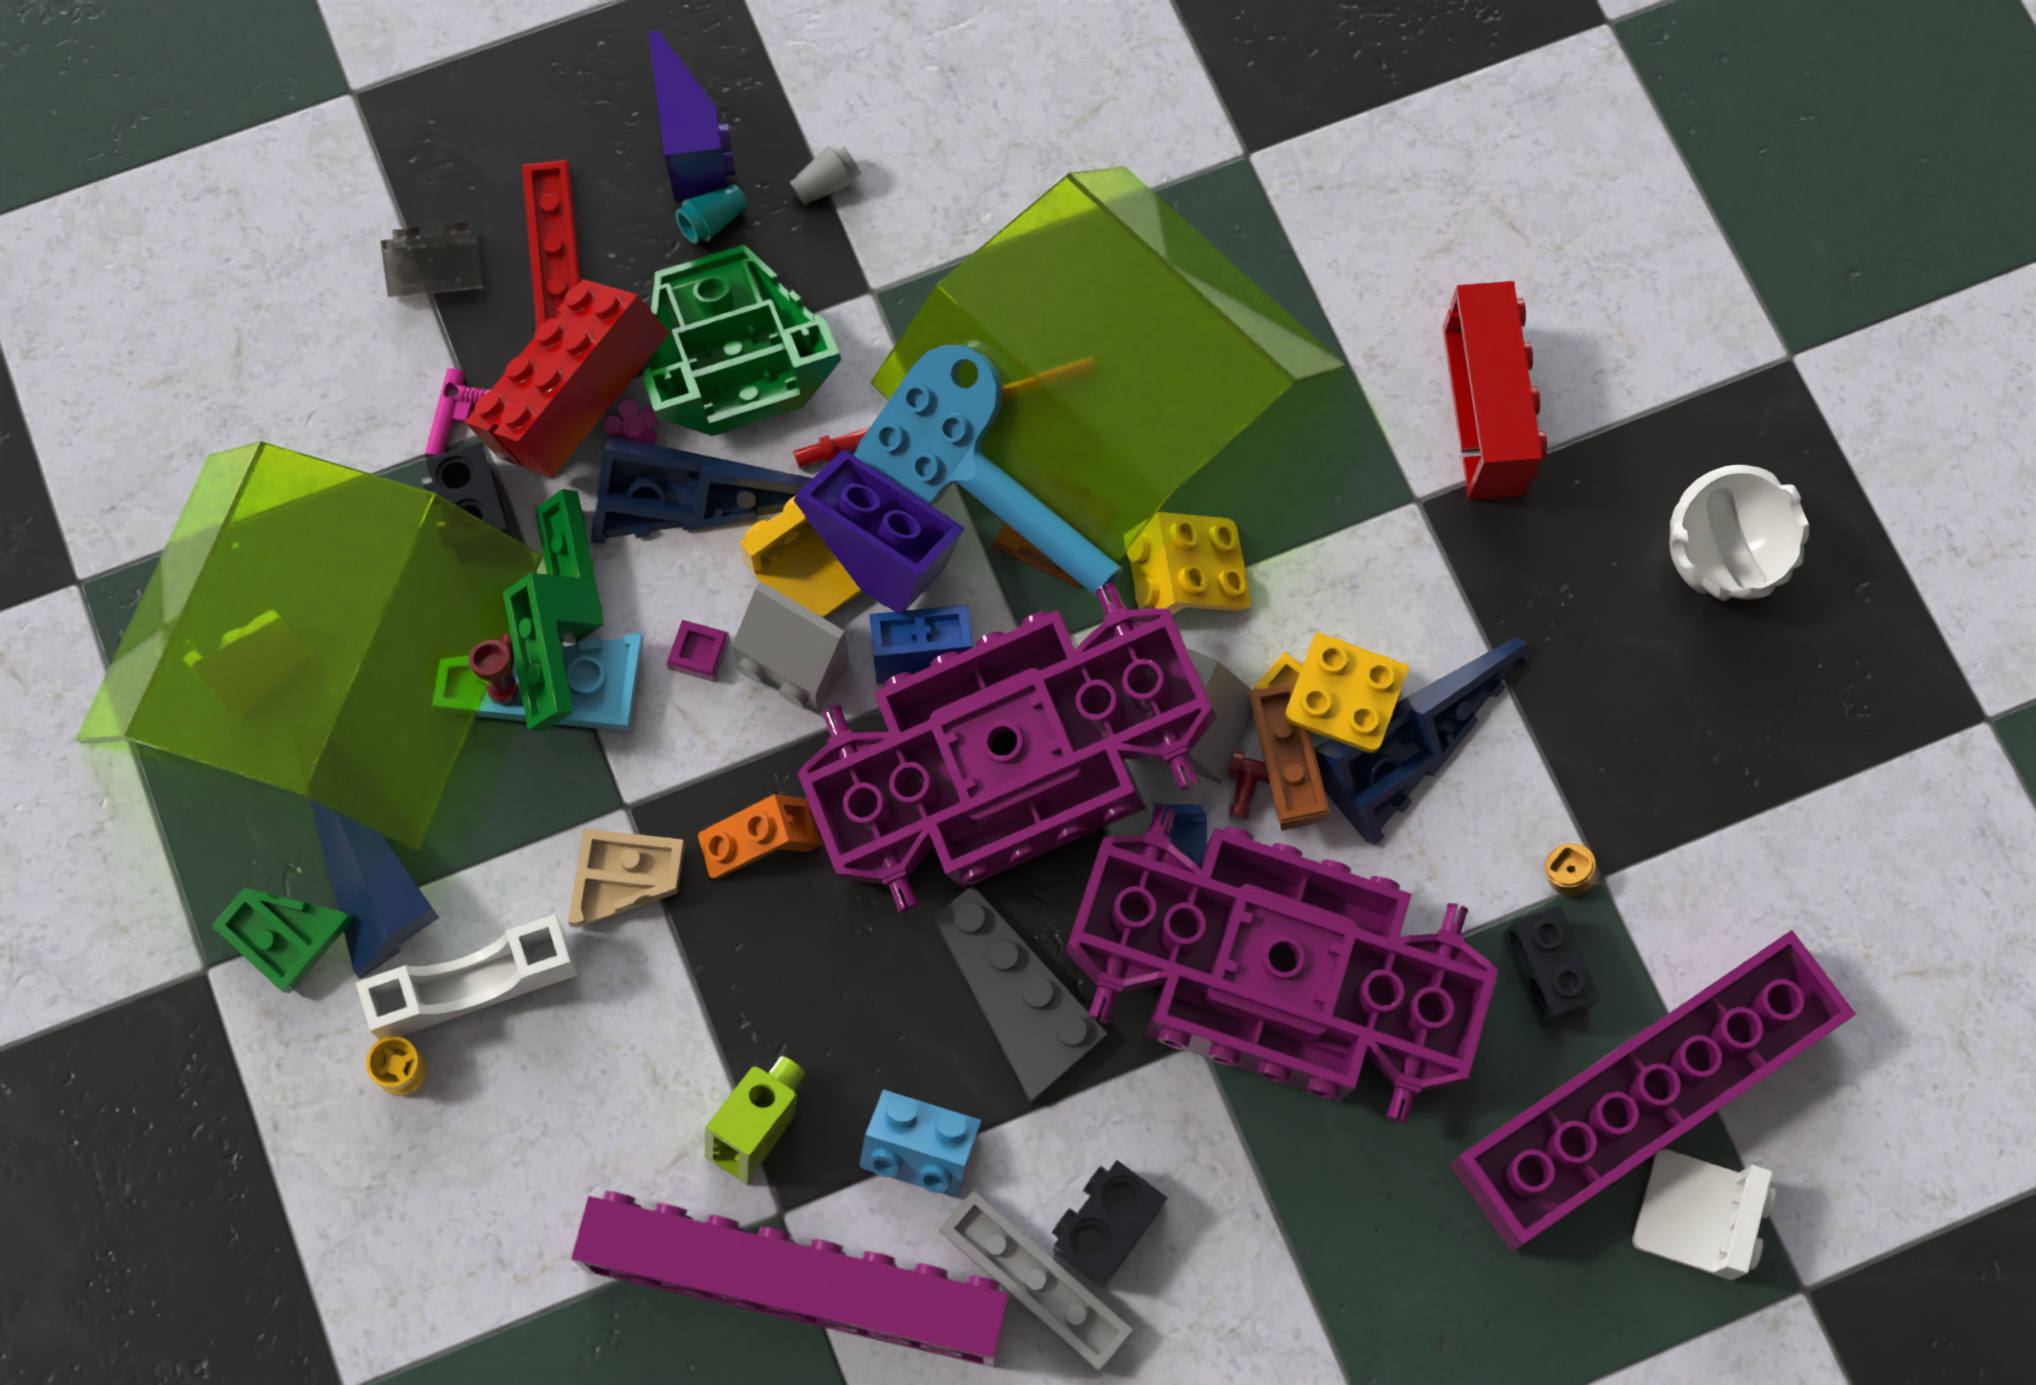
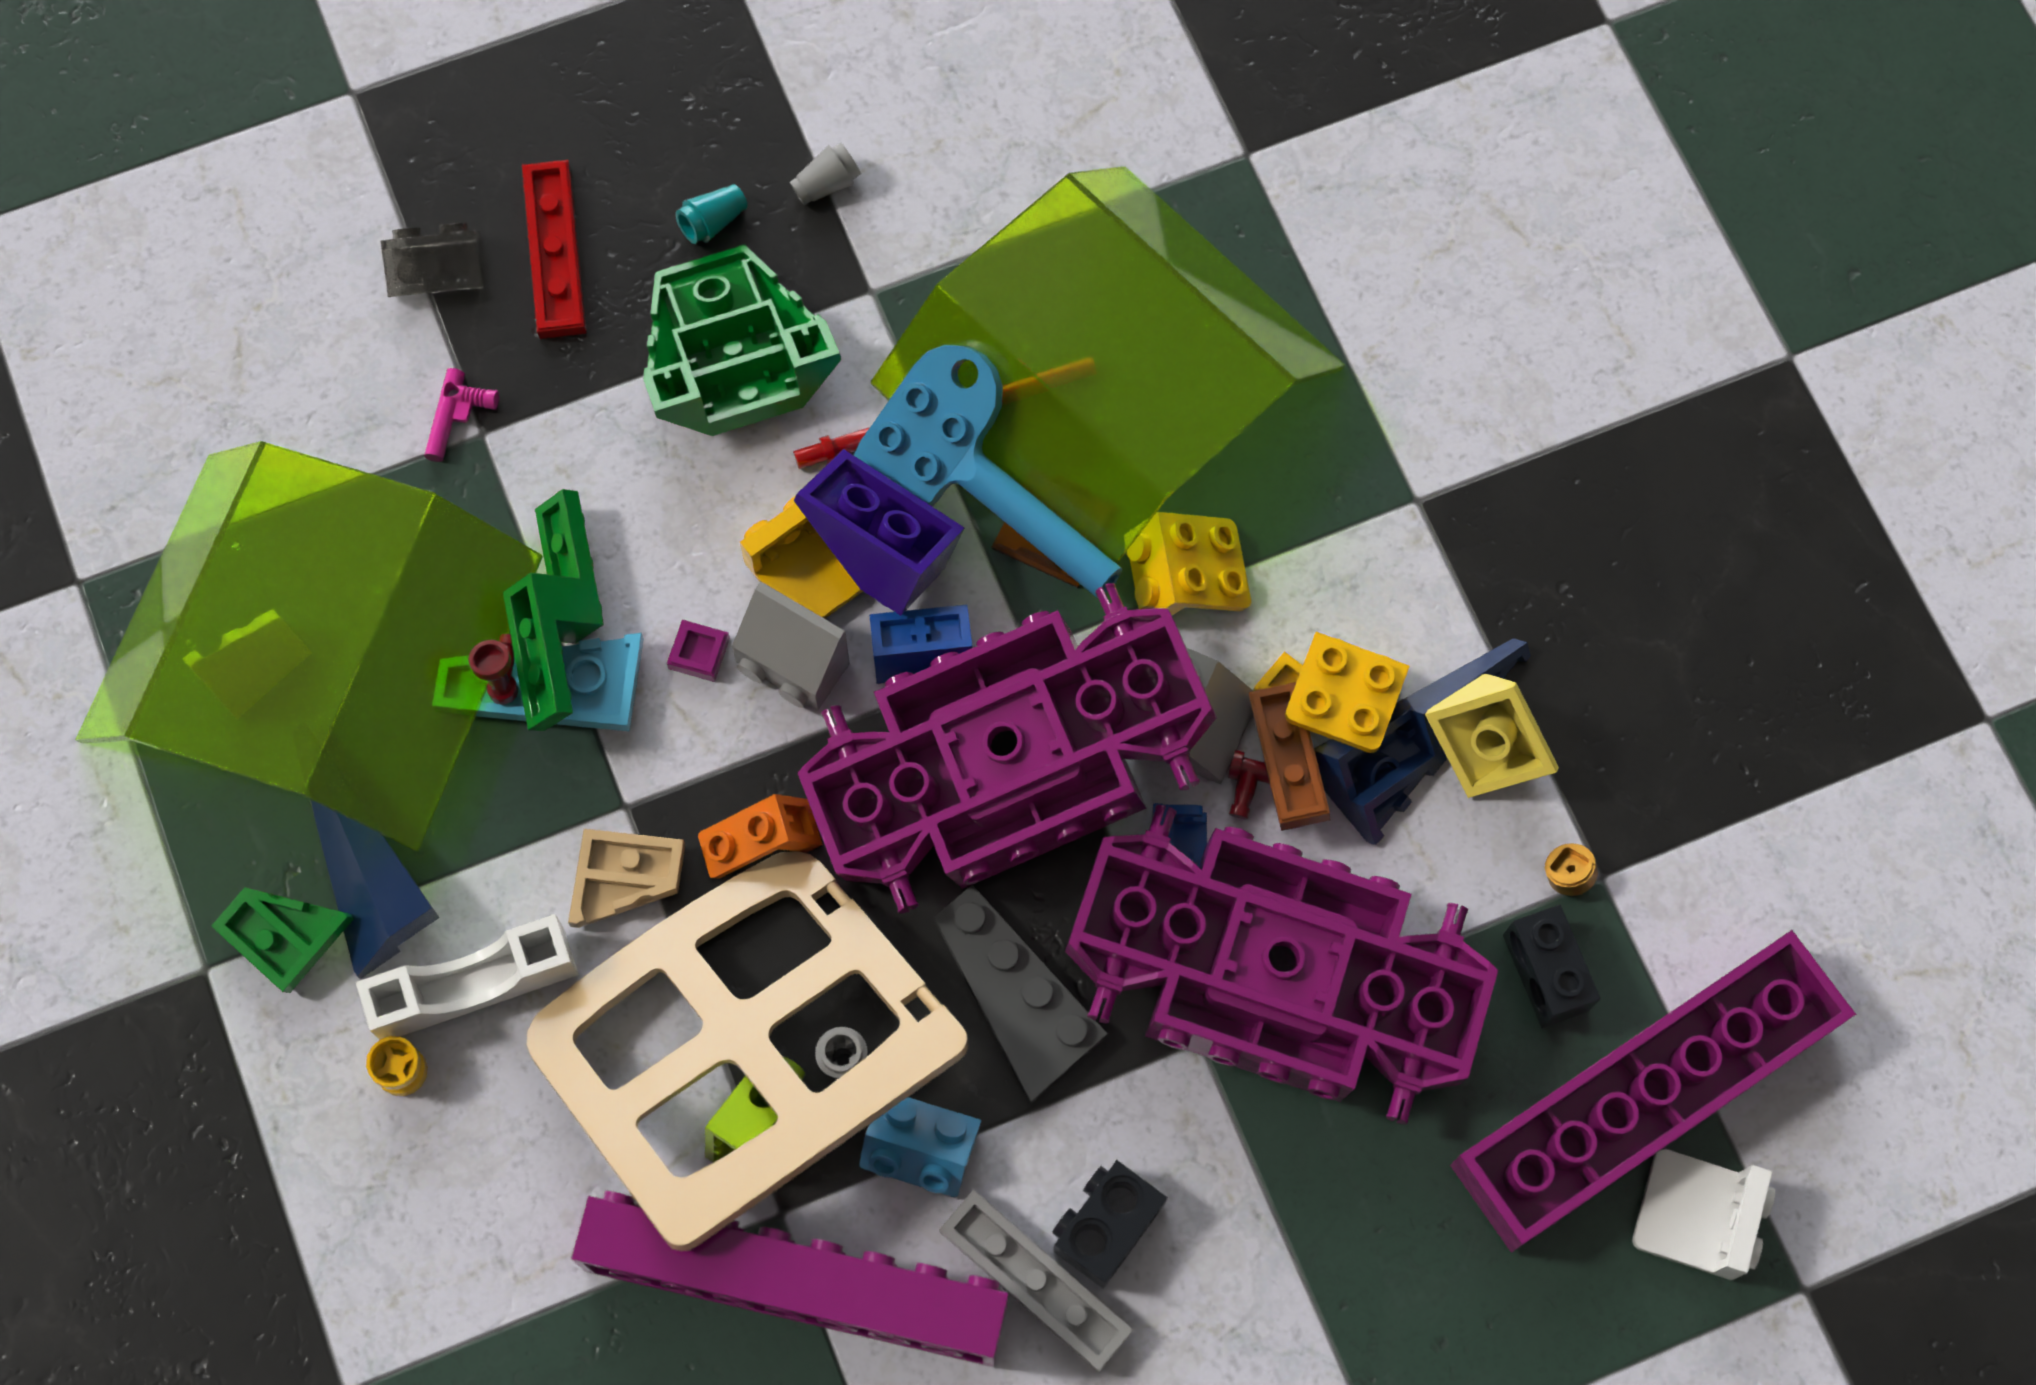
black brick [422,443,515,563] -> none
red piece [465,279,670,478] -> none
dark blue wedge [591,434,813,543] -> none
dark pink plant [604,398,659,444] -> none
dark purple slope [649,30,736,201] -> none
red piece [1442,281,1548,500] -> none
white piece [1669,465,1809,601] -> none
none -> tan window [526,851,968,1251]
none -> light grey cone [815,1027,867,1078]
none -> light yellow slope [1425,674,1559,798]

